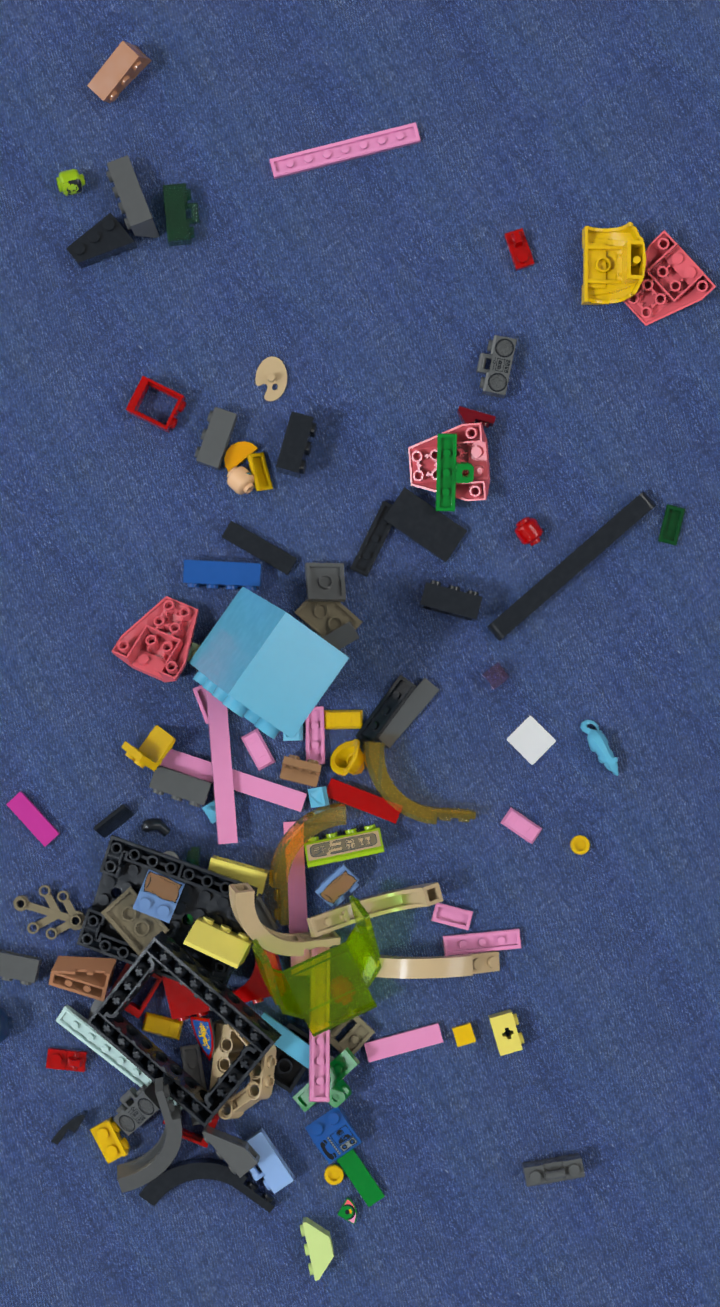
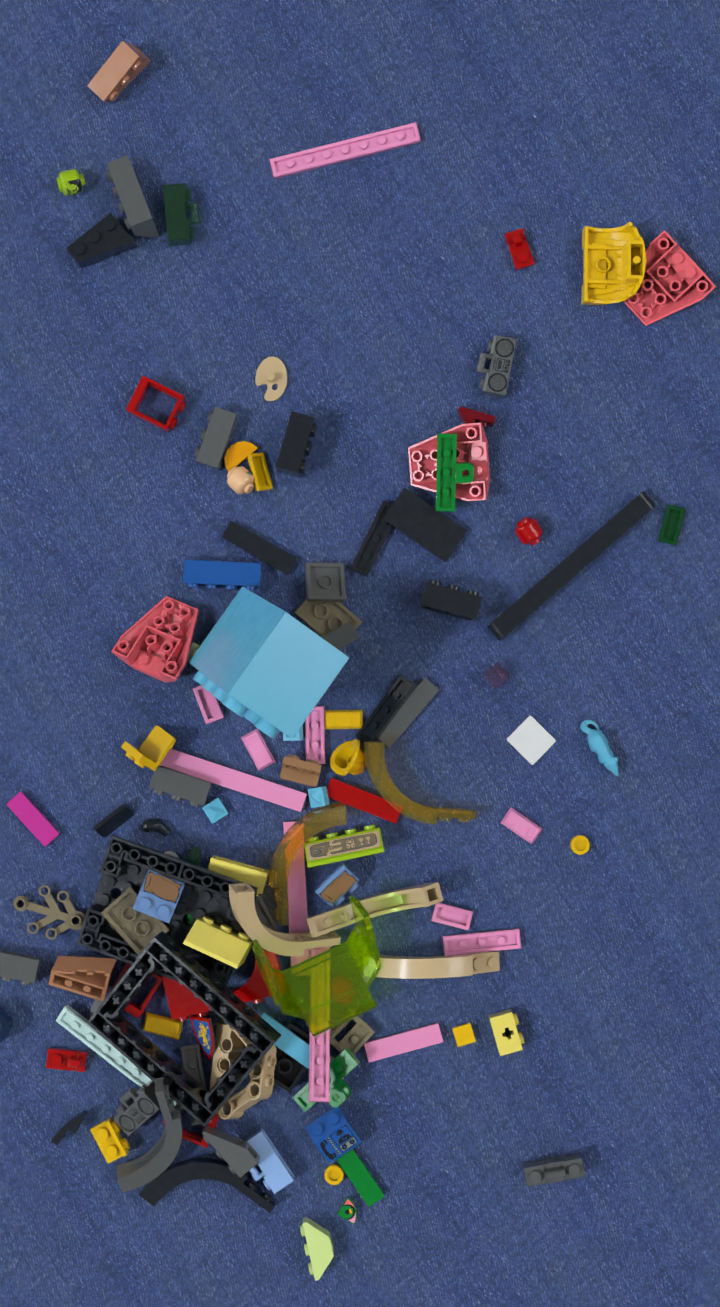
bright pink tile [206,690,238,844] -> none

